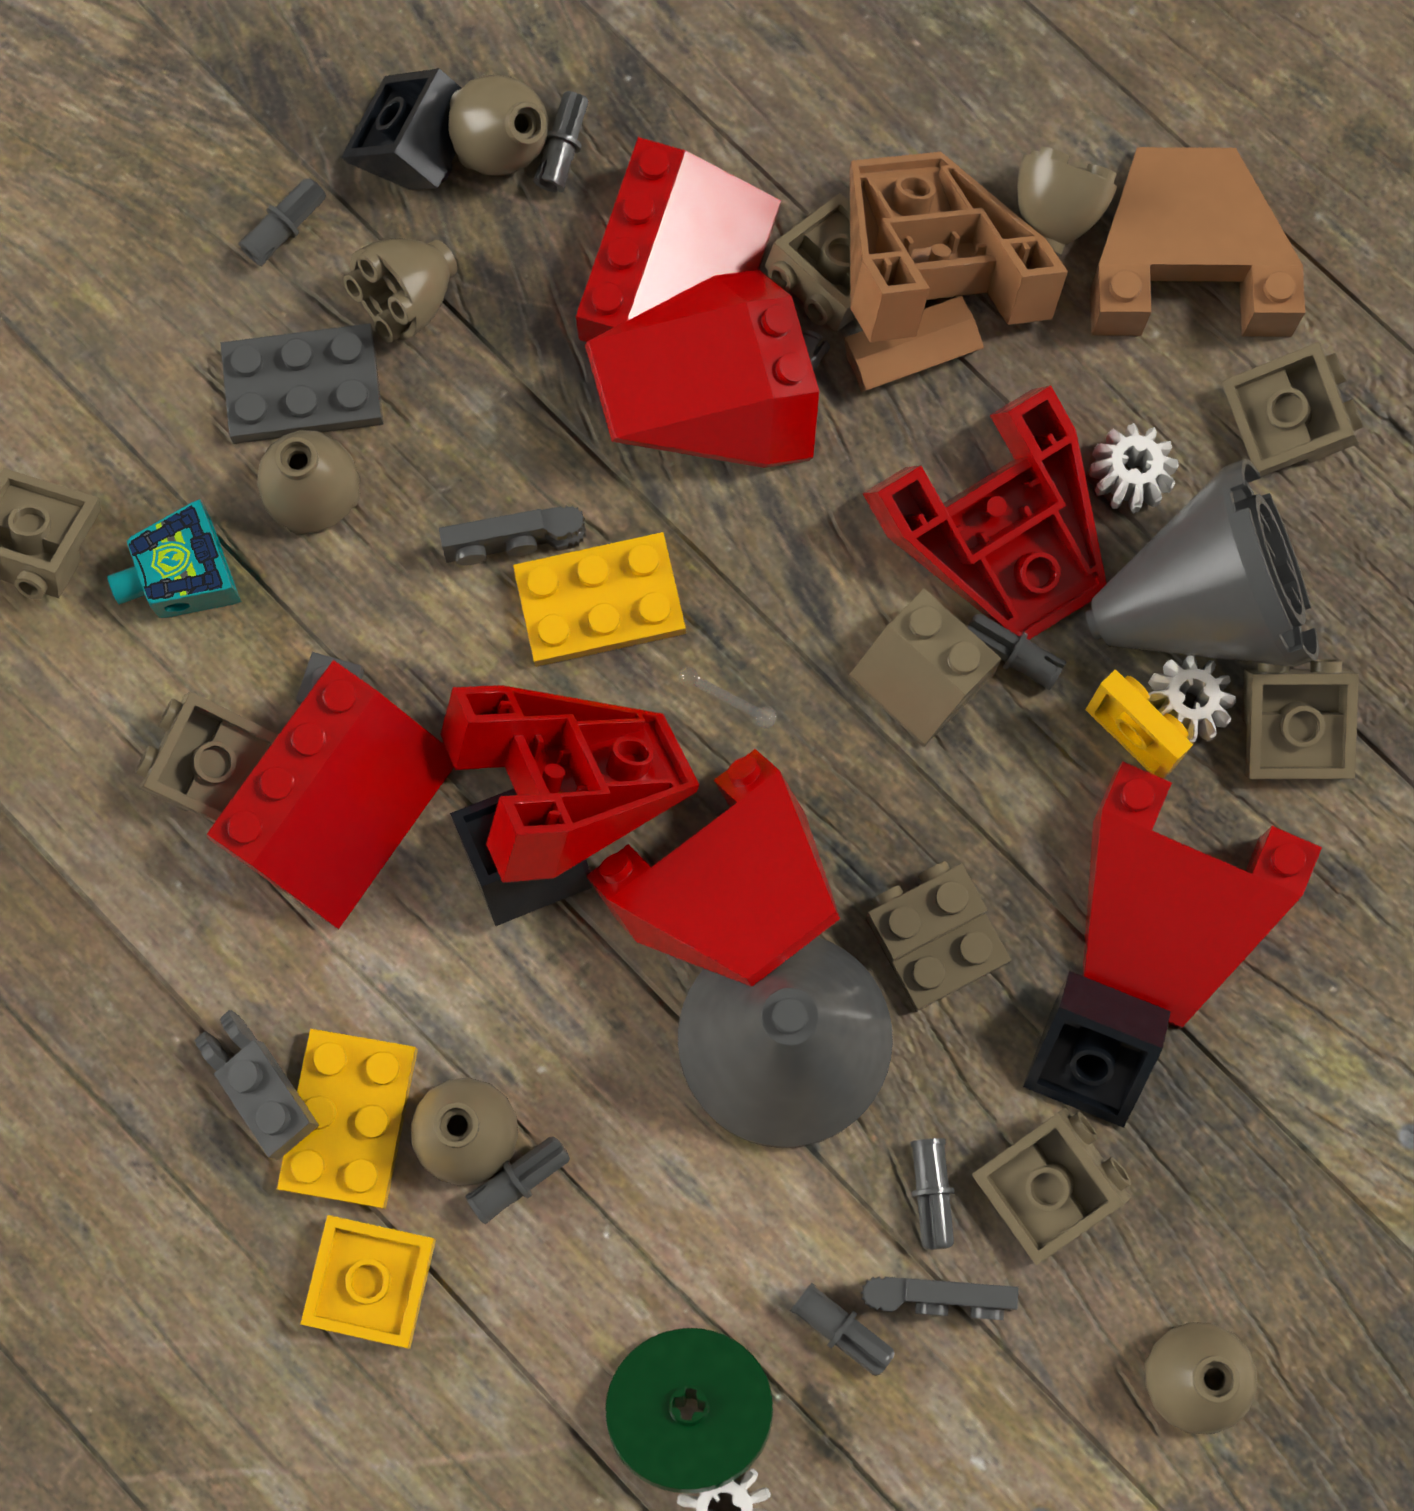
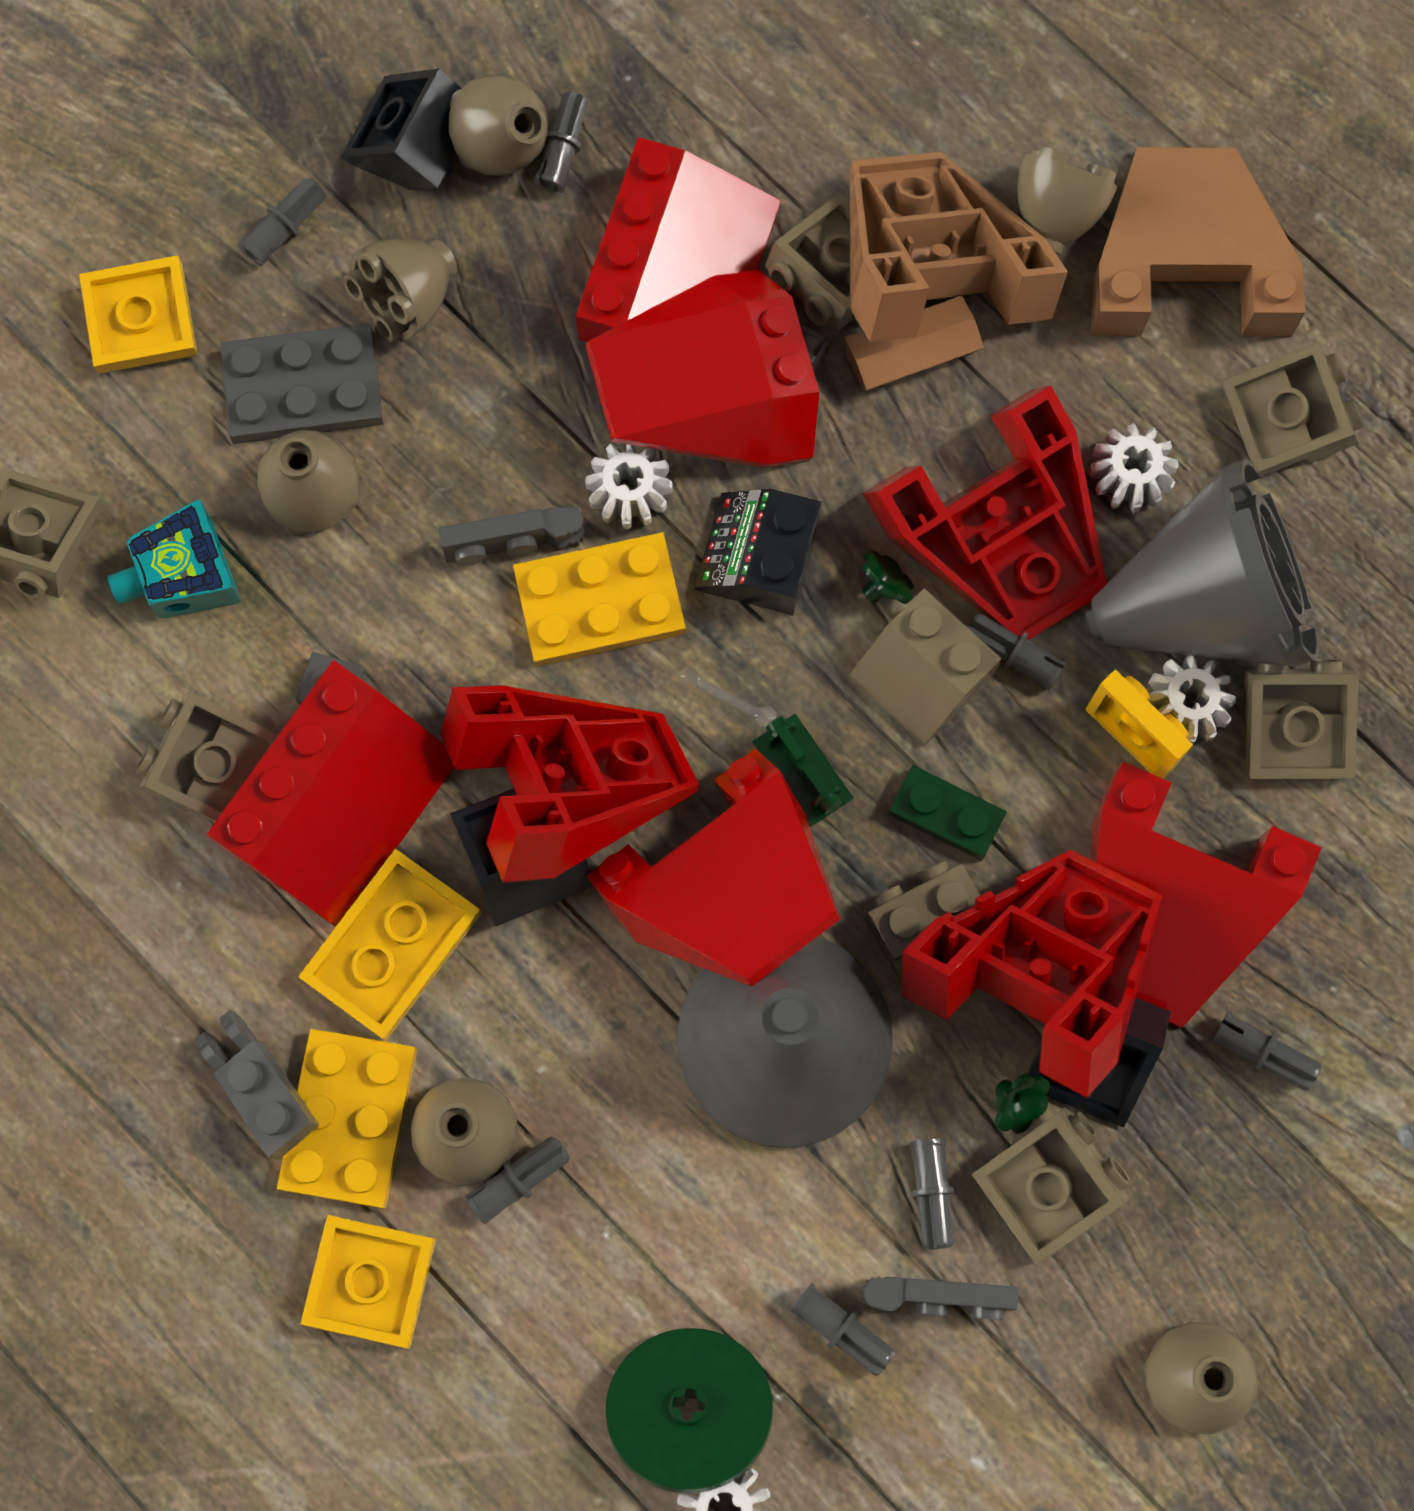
none -> yellow plate [79,255,198,374]
none -> yellow plate [298,848,482,1042]
none -> white gear [585,443,673,530]
none -> black slope [694,489,822,616]
none -> dark green hinge [752,713,854,828]
none -> dark green plant [862,550,914,604]
none -> dark green plate [888,765,1007,861]
none -> red wedge [902,850,1163,1098]
none -> dark green plant [995,1073,1050,1134]
none -> dark grey axle [1212,1012,1321,1091]

